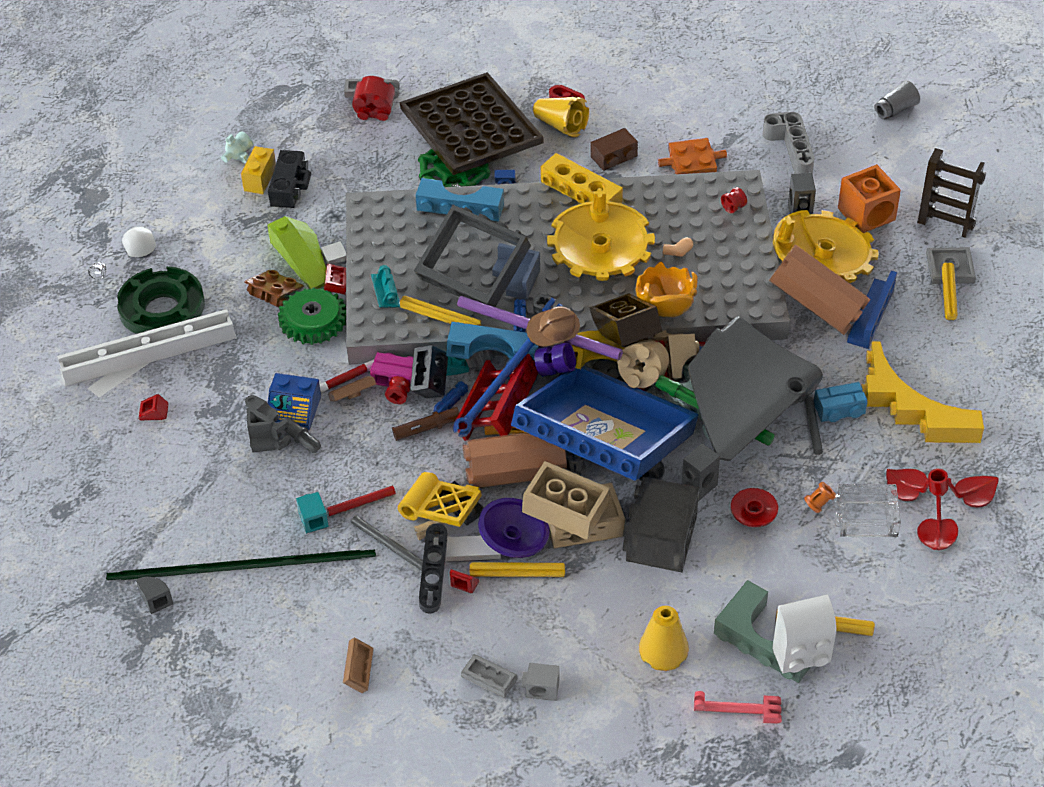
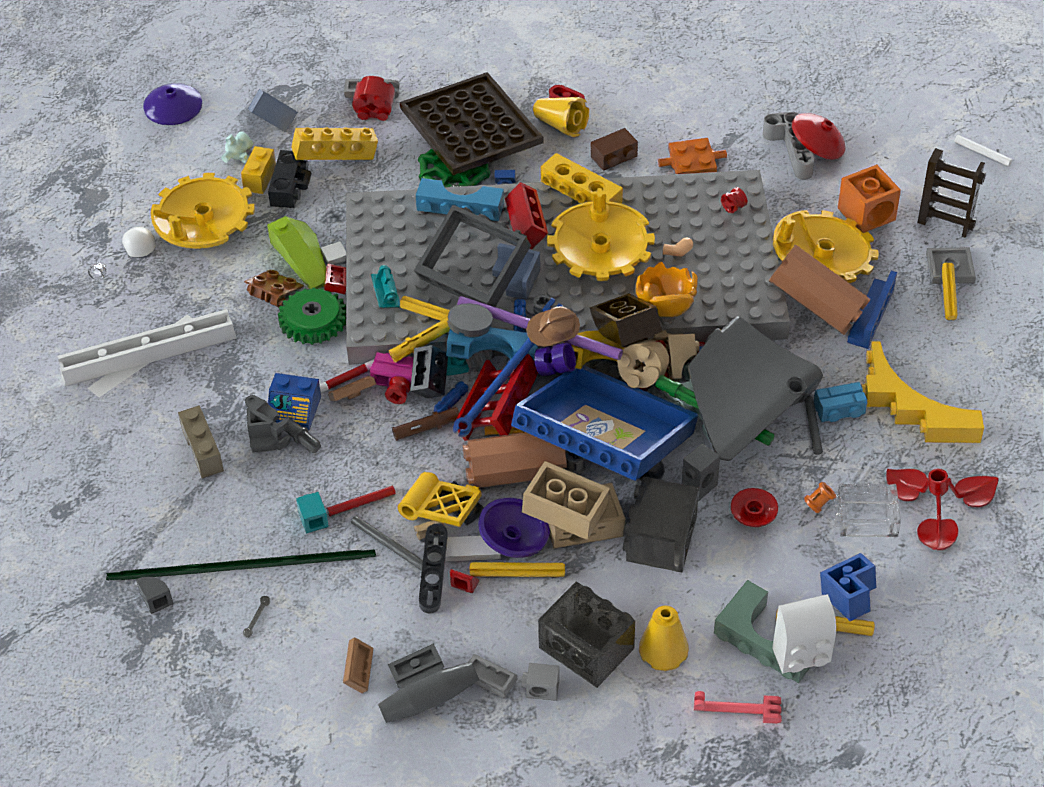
dark green piece [117,266,205,334] -> none
red slope [138,394,169,421] -> none
dark grey brick [788,173,816,214] -> none
flat silver plant [874,80,920,120] -> none
none -> dark purple dish [143,83,203,125]
none -> yellow piece [151,173,255,249]
none -> dark tan arch [178,405,224,478]
none -> clear smoke hinge [243,596,270,637]
none -> sand blue panel [248,89,298,132]
none -> yellow brick [291,127,378,160]
none -> dark grey plate [378,643,479,723]
none -> yellow pin [388,317,450,363]
none -> dark grey tile [447,303,493,337]
none -> red brick [505,182,548,250]
none -> clear smoke container [538,581,635,688]
none -> red dish [792,113,846,160]
none -> blue brick [820,553,877,621]
none -> white bar [954,135,1012,167]

